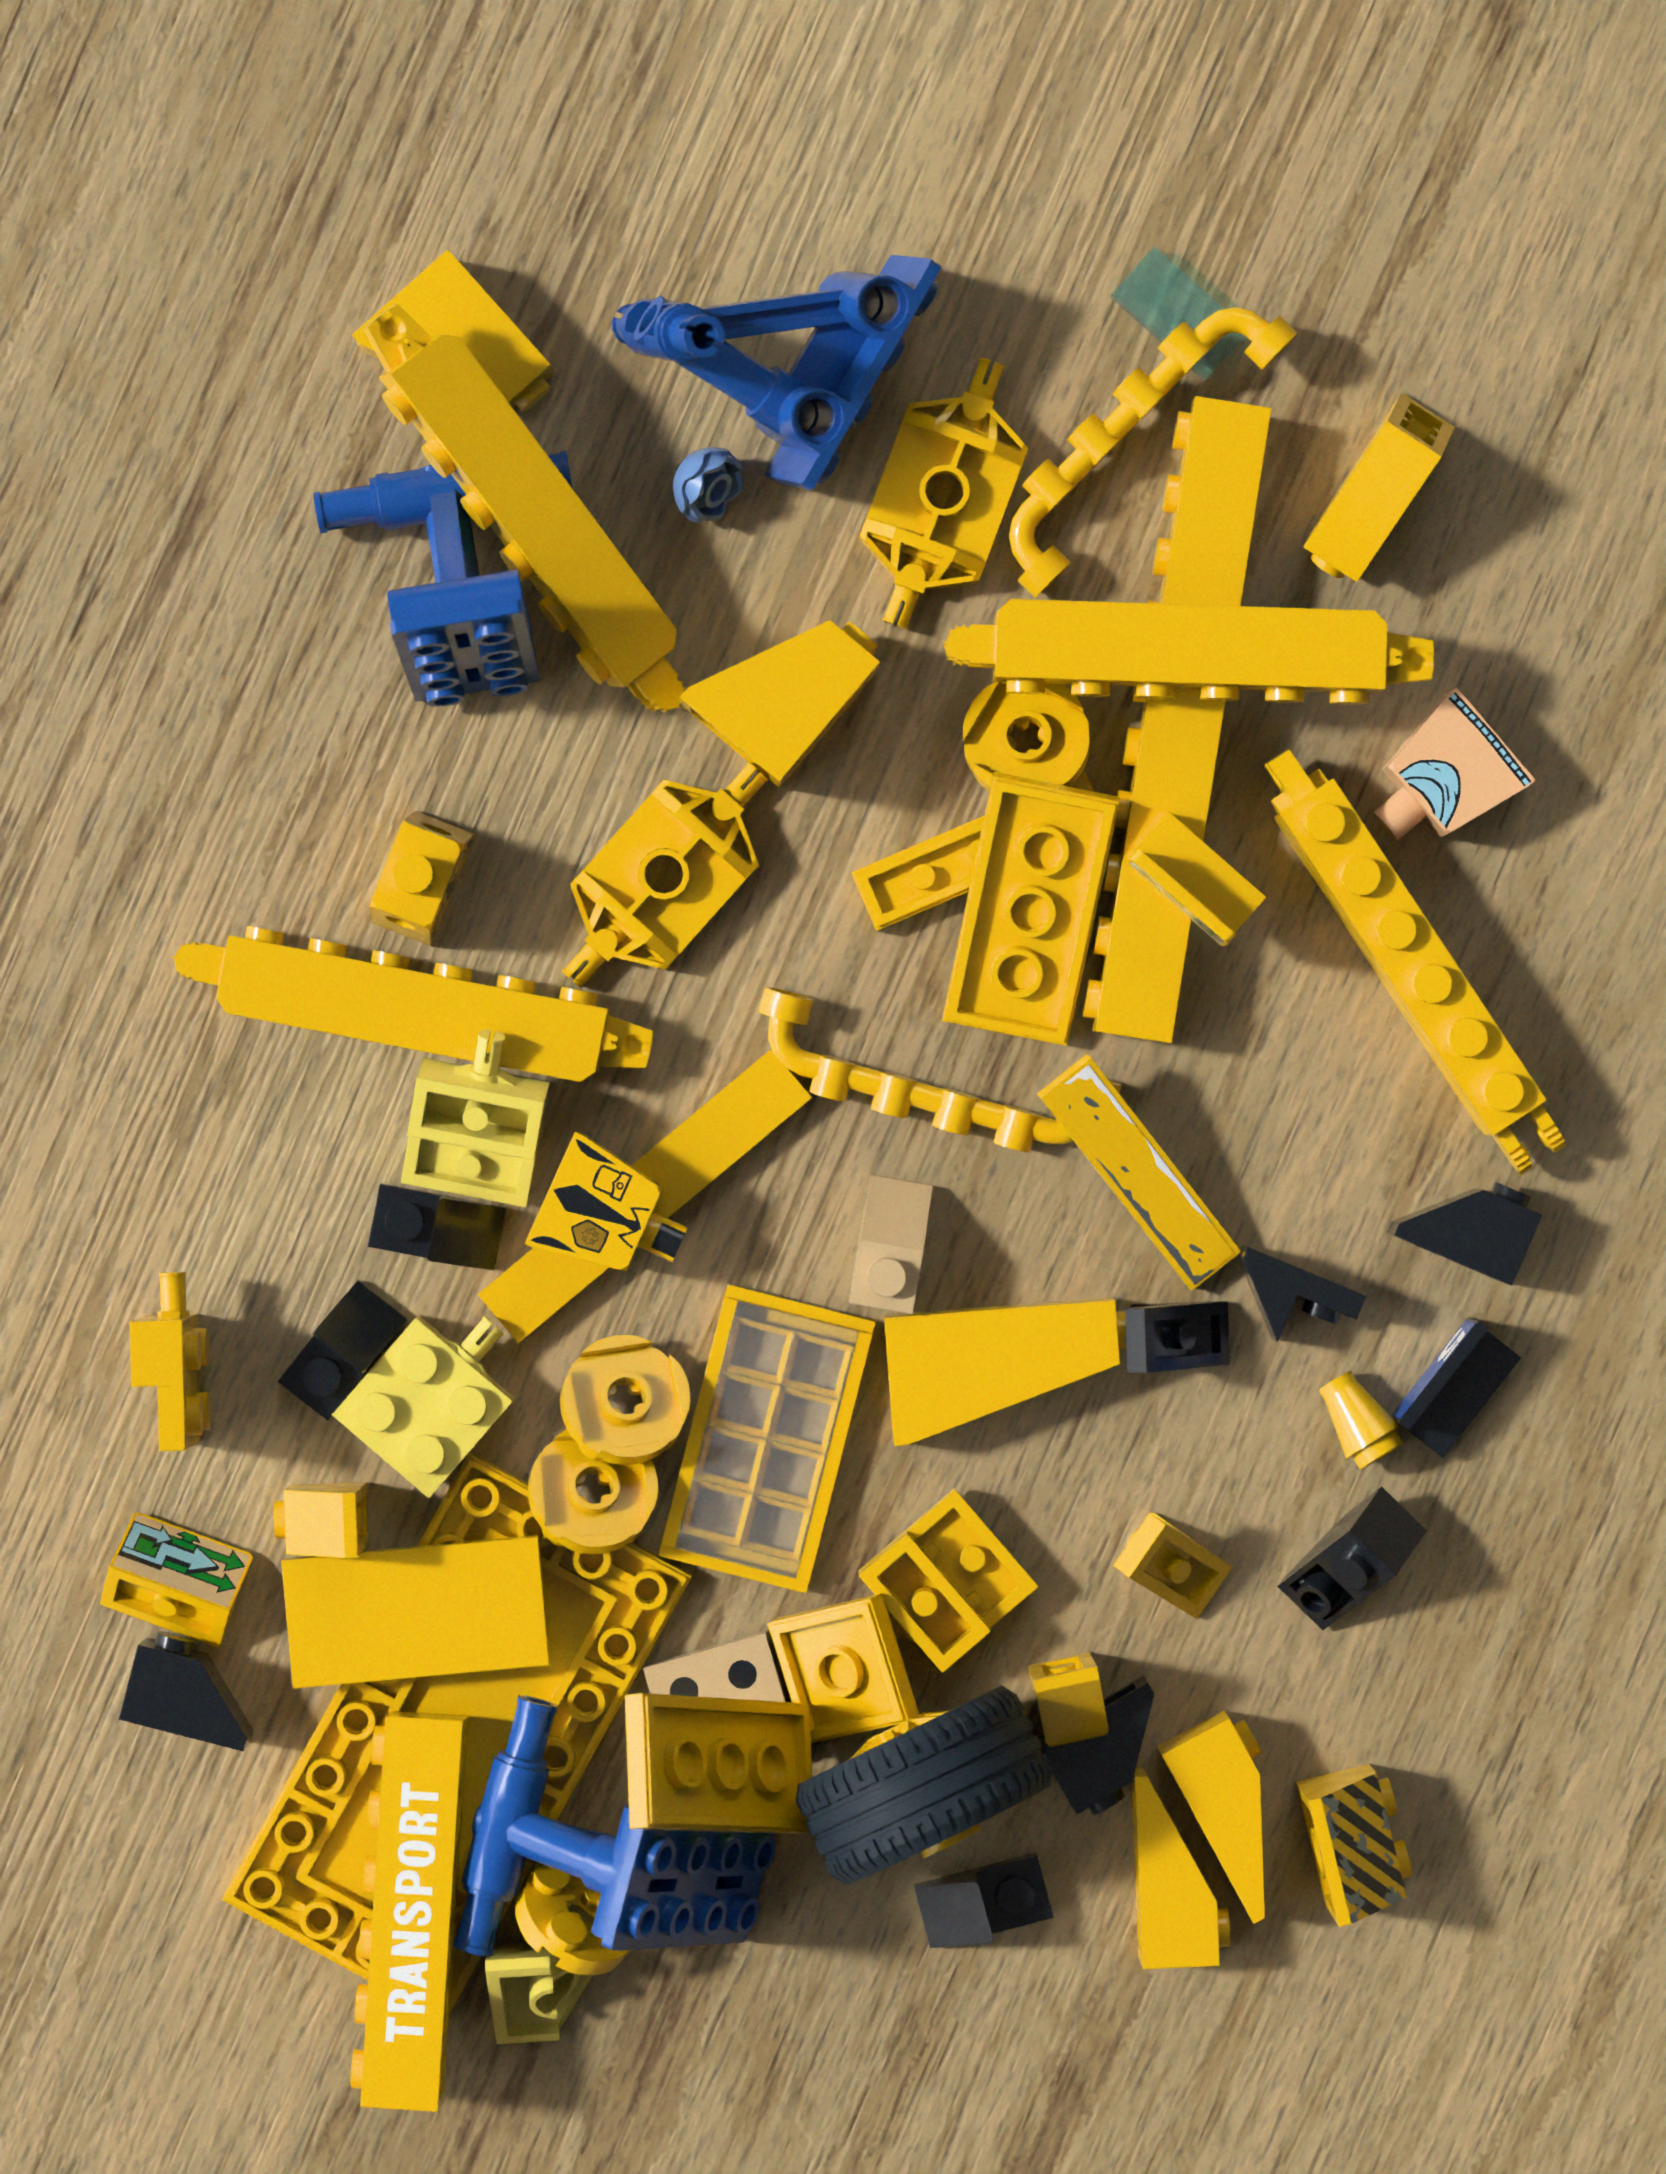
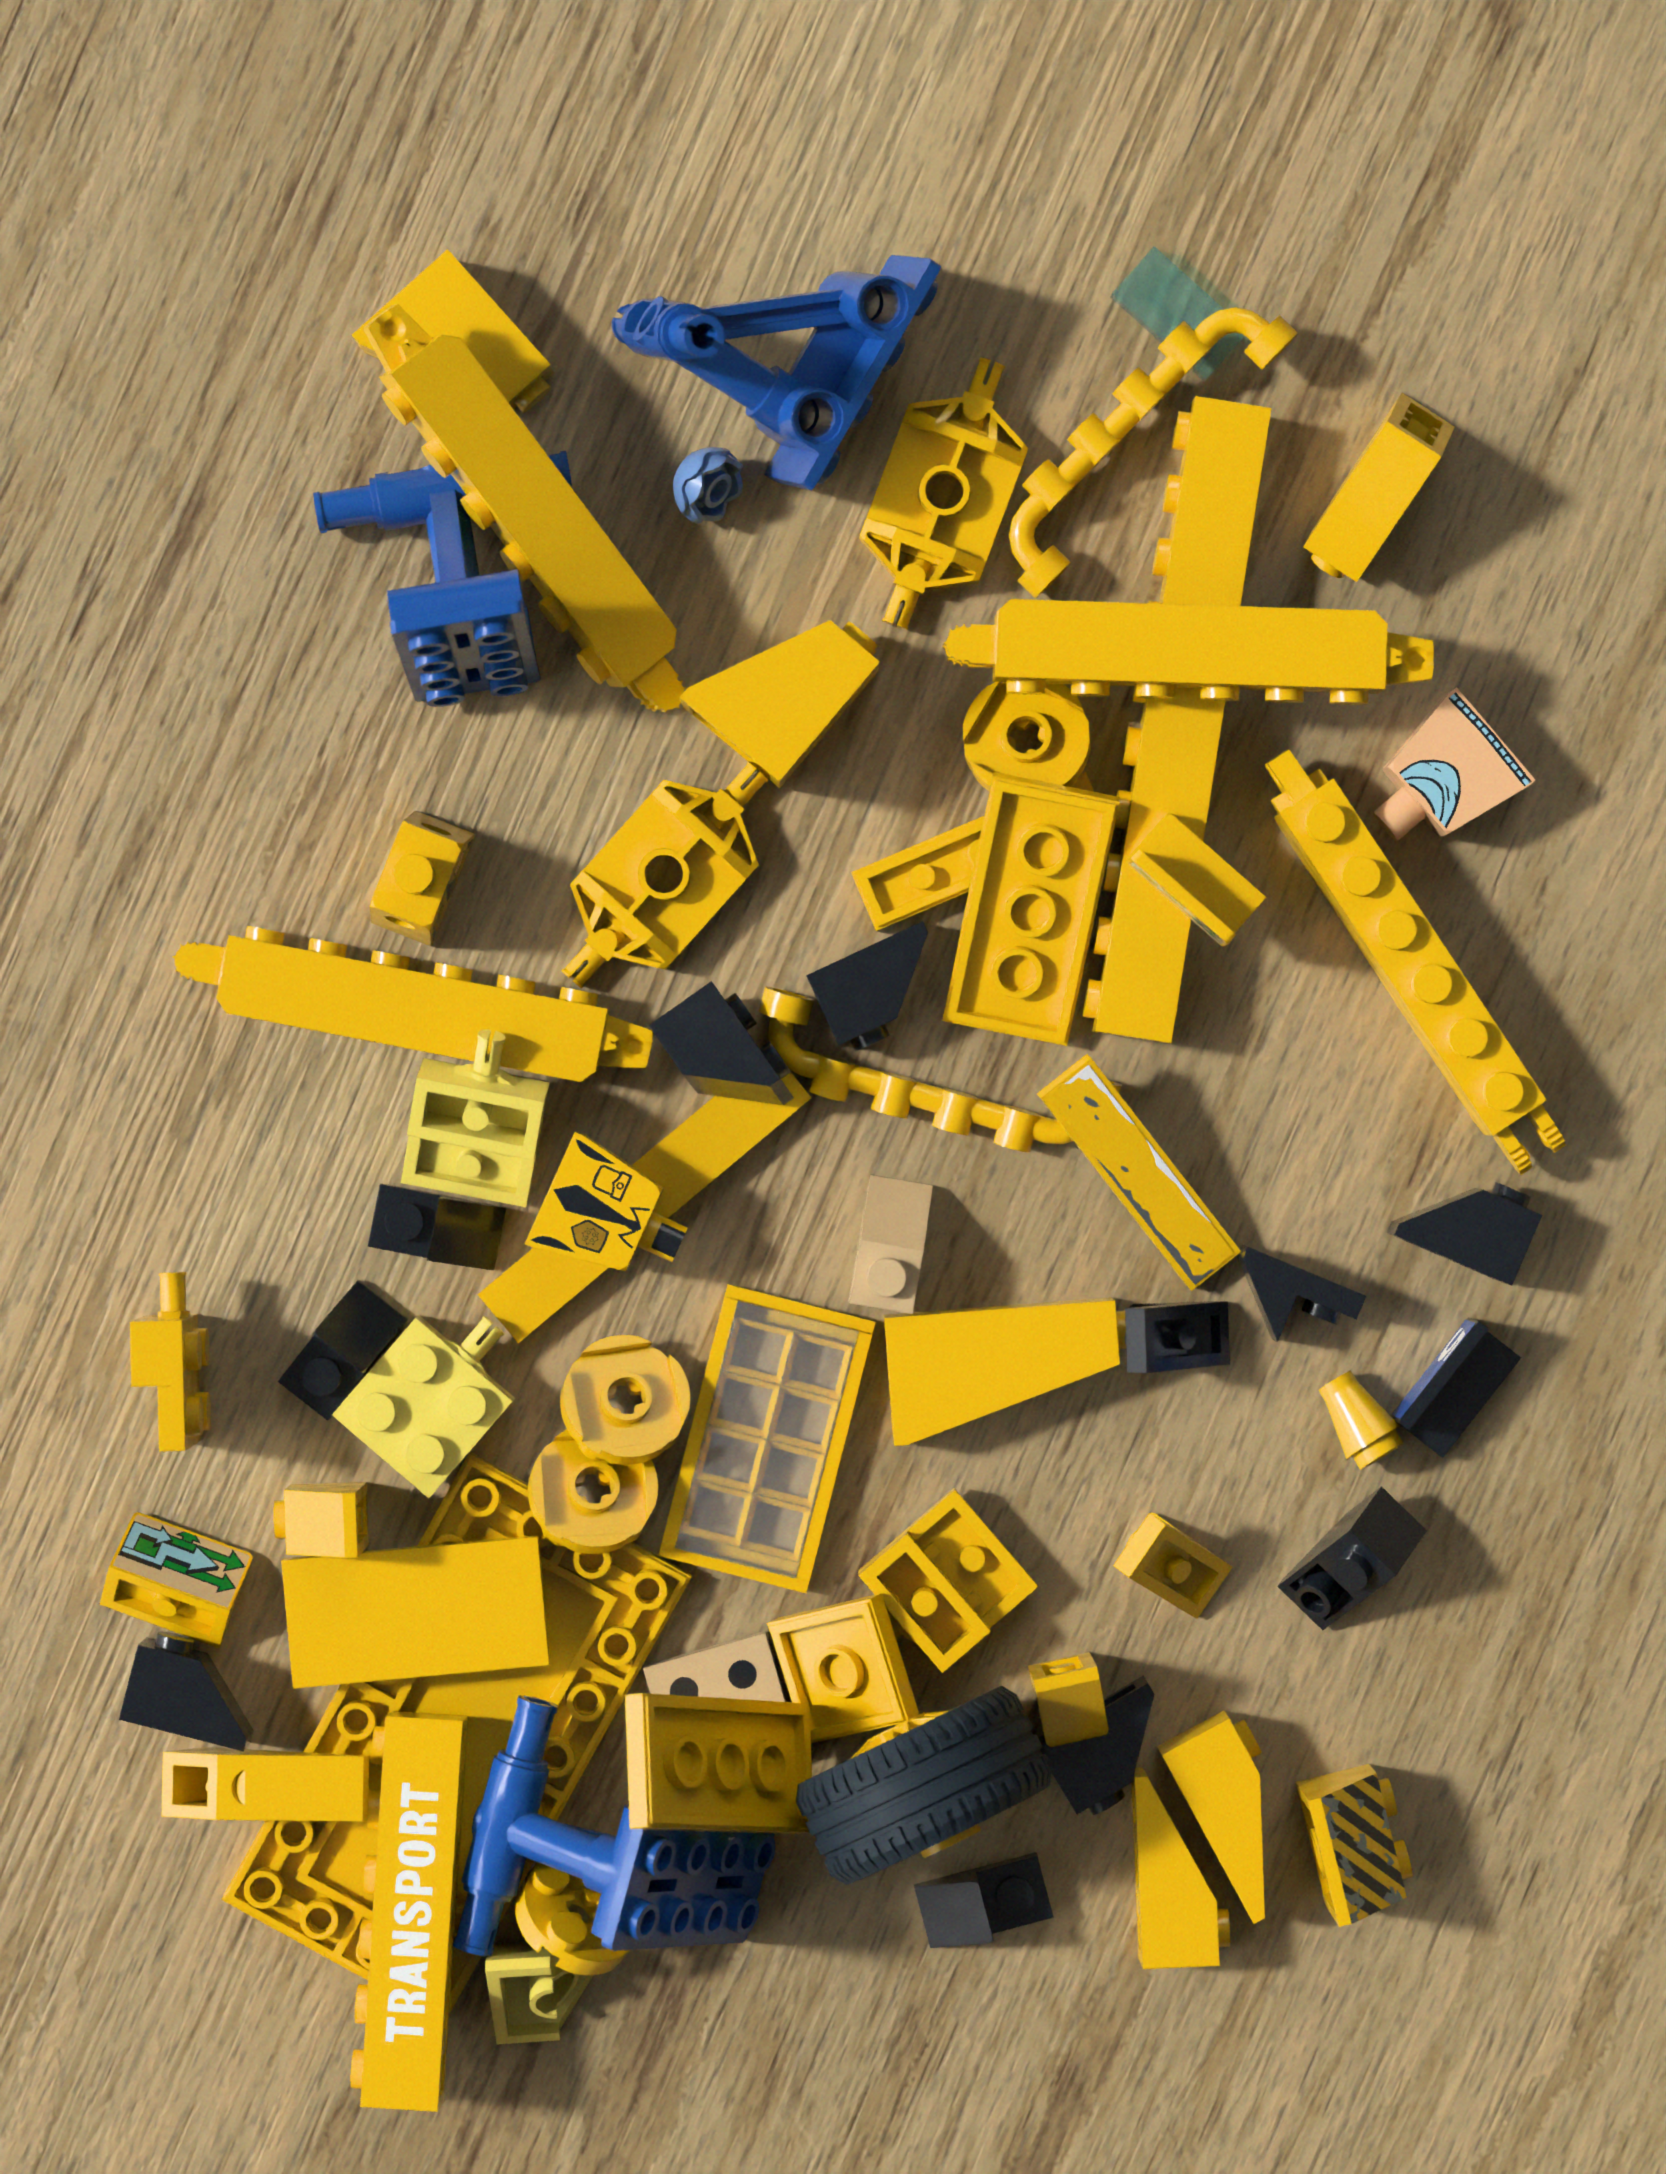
none -> yellow slope [161,1747,369,1822]
none -> black slope [649,981,794,1105]
none -> black slope [806,921,928,1052]

